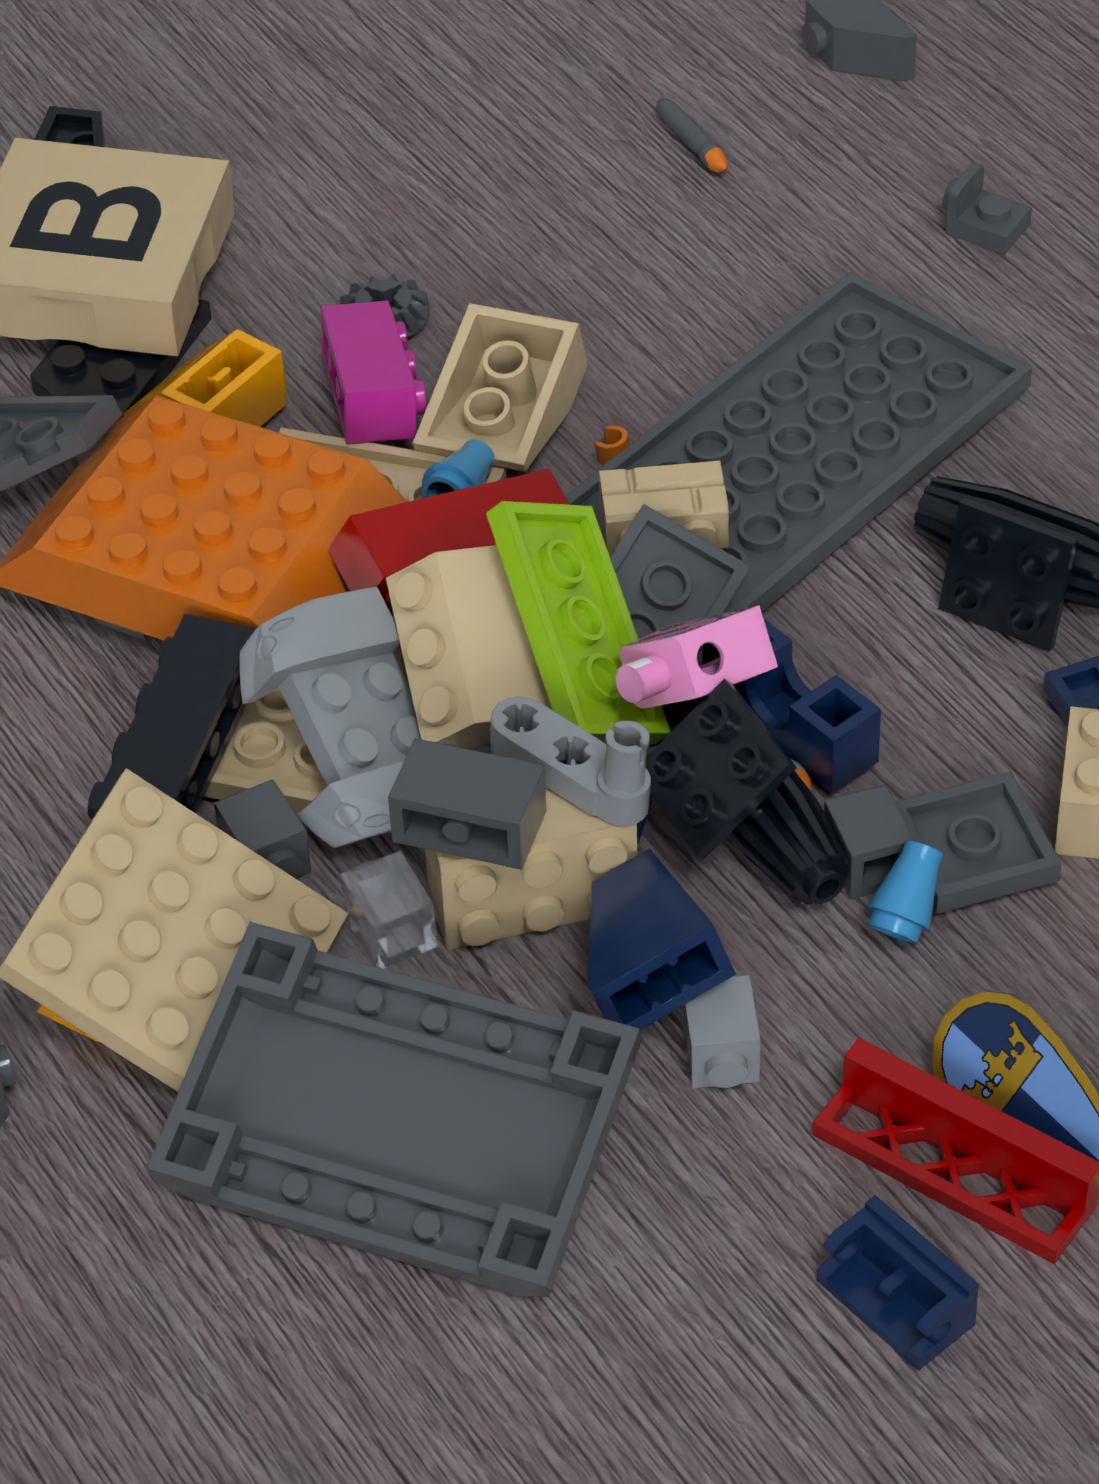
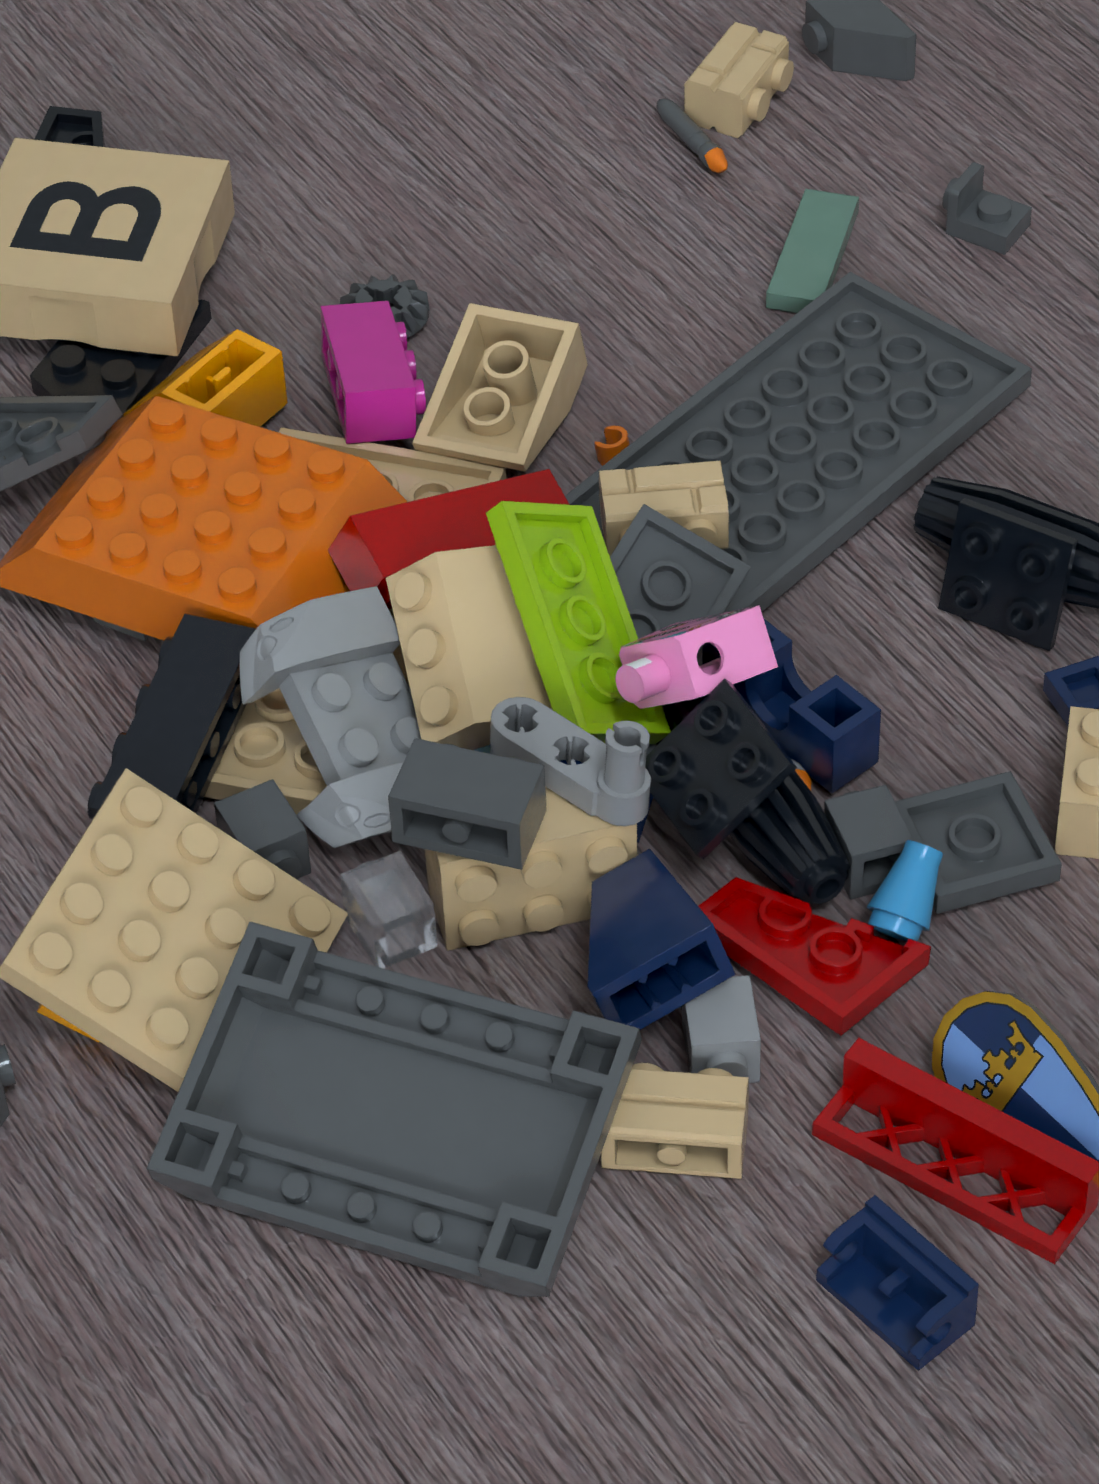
dark azure cone [421,439,495,499] -> none
none -> tan brick [601,1063,749,1179]
none -> tan brick [684,22,794,138]
none -> red wing [698,877,931,1036]
none -> sand green tile [766,189,859,313]

